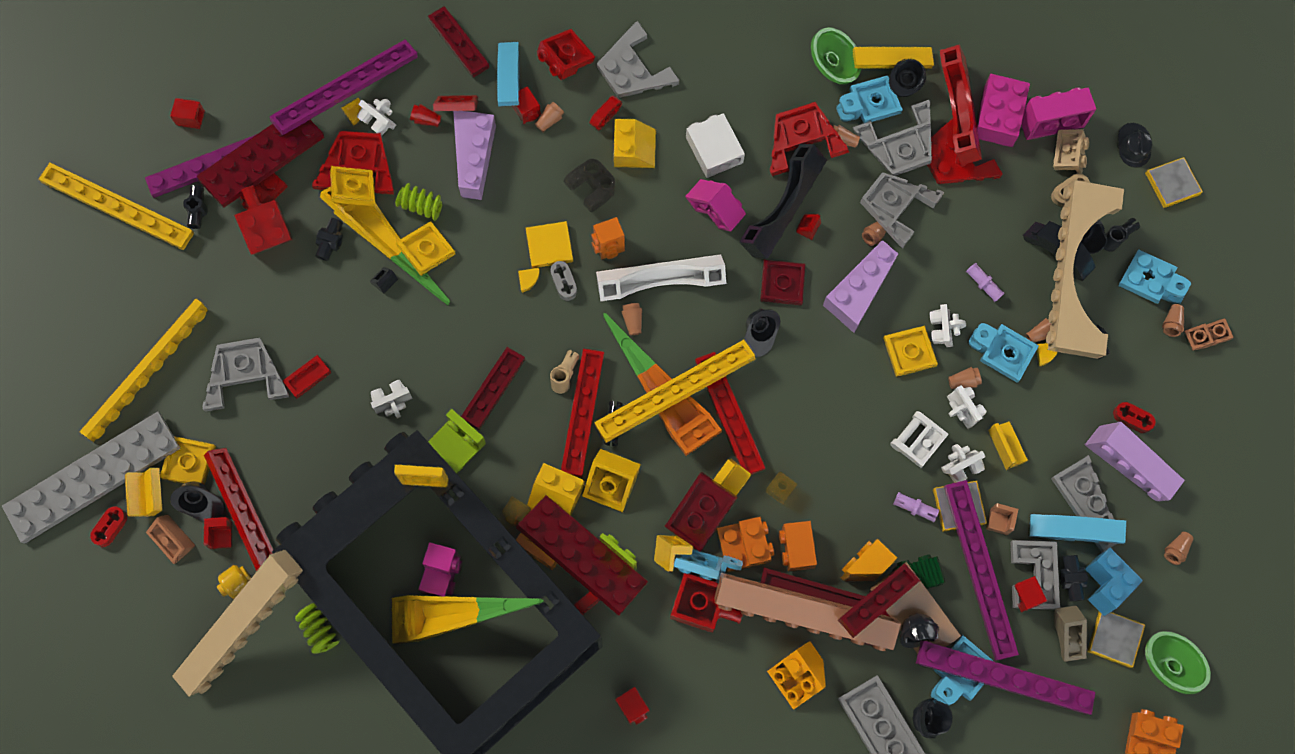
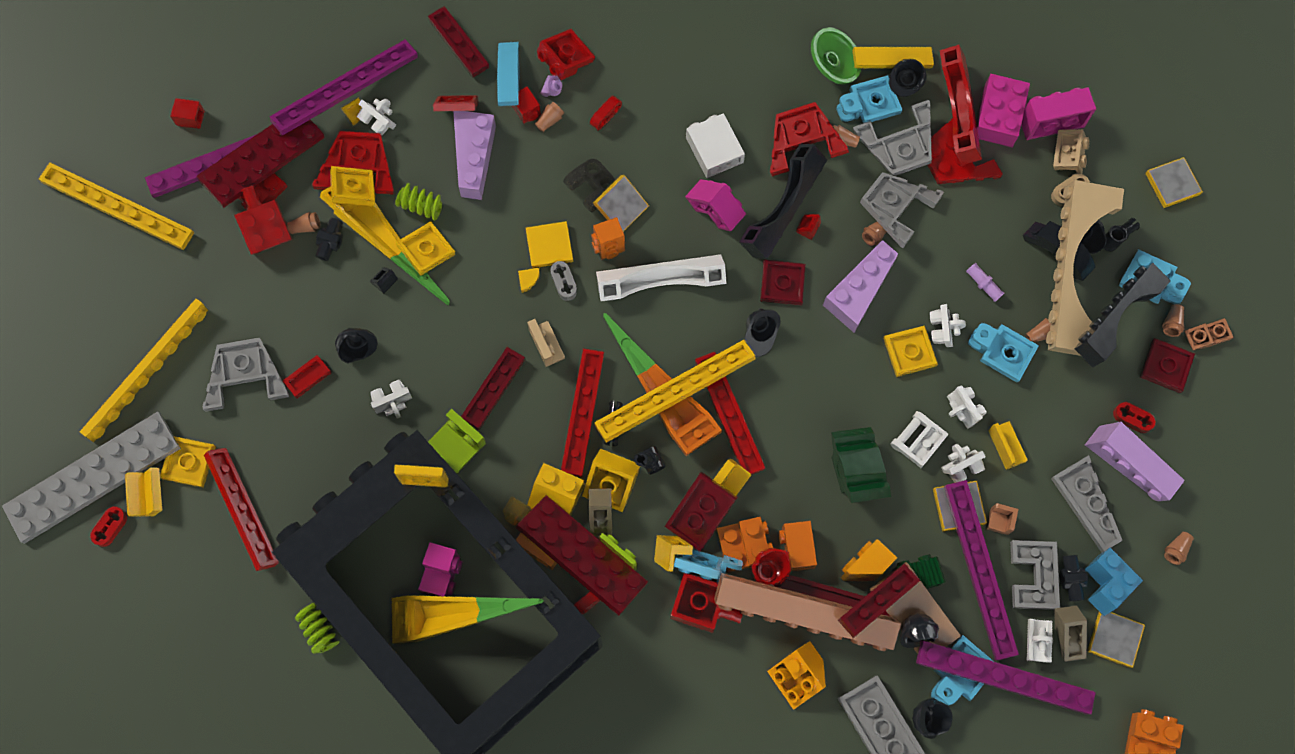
nougat slope [146,515,195,564] -> none
black piece [170,481,224,521] -> none
tan brick [172,550,303,697] -> none
black axle [183,185,208,229] -> none
red panel [204,517,232,549] -> none
yellow head [216,565,251,599] -> none
red cone [410,104,442,127] -> none
tan pin [550,350,580,394] -> none
light grey wing [597,21,679,98] -> none
yellow slope [614,119,656,168] -> none
red brick [615,687,650,725] -> none
nougat cone [622,303,642,336] -> none
clear yellow plate [765,471,797,505] -> none
lavender pin [893,492,939,523] -> none
nougat cone [948,367,982,389] -> none
red panel [1014,576,1047,613] -> none
medium azure slope [1029,514,1126,544] -> none
yellow tile [1036,343,1057,366] -> none
black piece [1118,123,1152,167] -> none
bright green dish [1145,632,1211,694] -> none
none -> nougat cone [287,212,321,234]
none -> black piece [335,328,378,364]
none -> tan bracket [527,319,565,367]
none -> lavender plate [540,75,562,97]
none -> dark tan arch [589,489,612,540]
none -> flat silver tile [593,175,649,232]
none -> black pin [634,446,666,475]
none -> red hair [752,548,792,587]
none -> dark green slope [831,427,891,503]
none -> white hips [1027,619,1053,663]
none -> black arch [1074,263,1171,368]
none -> dark red tile [1140,338,1195,393]

